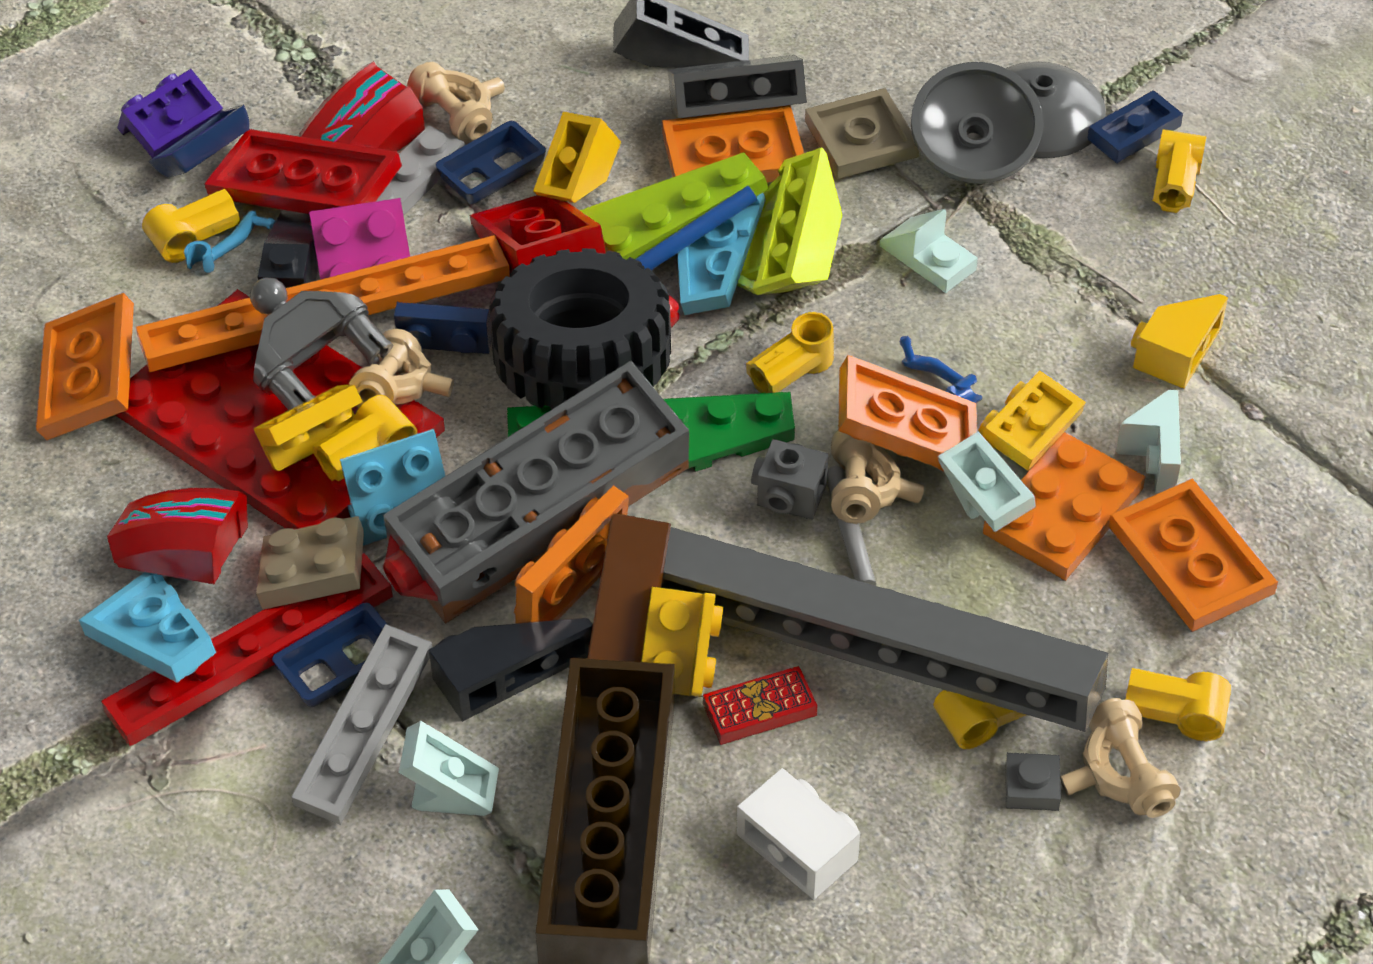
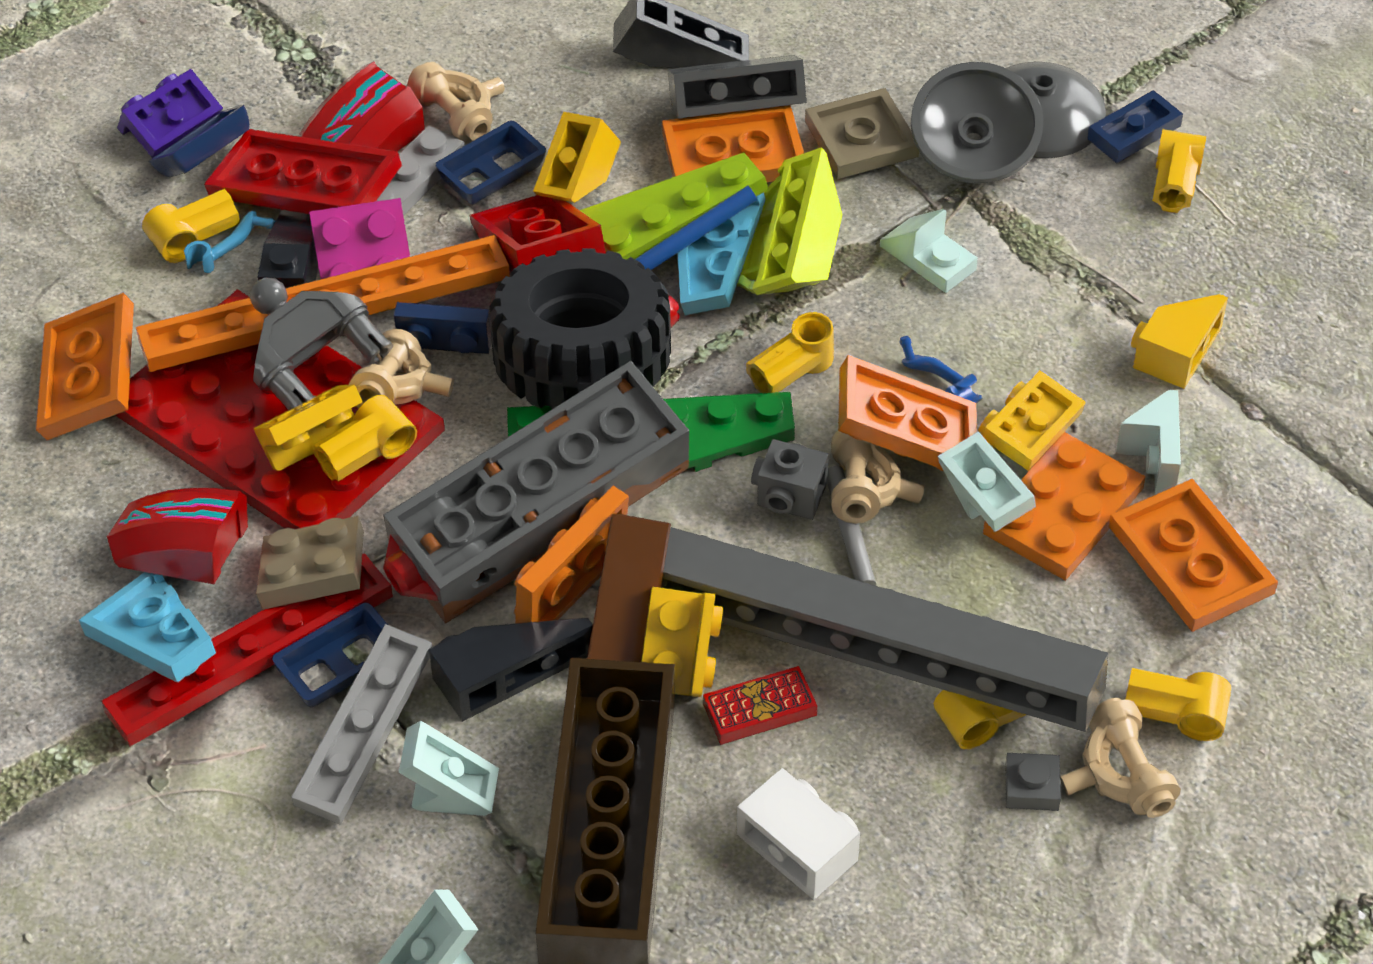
medium azure hinge [340,429,445,546] -> none

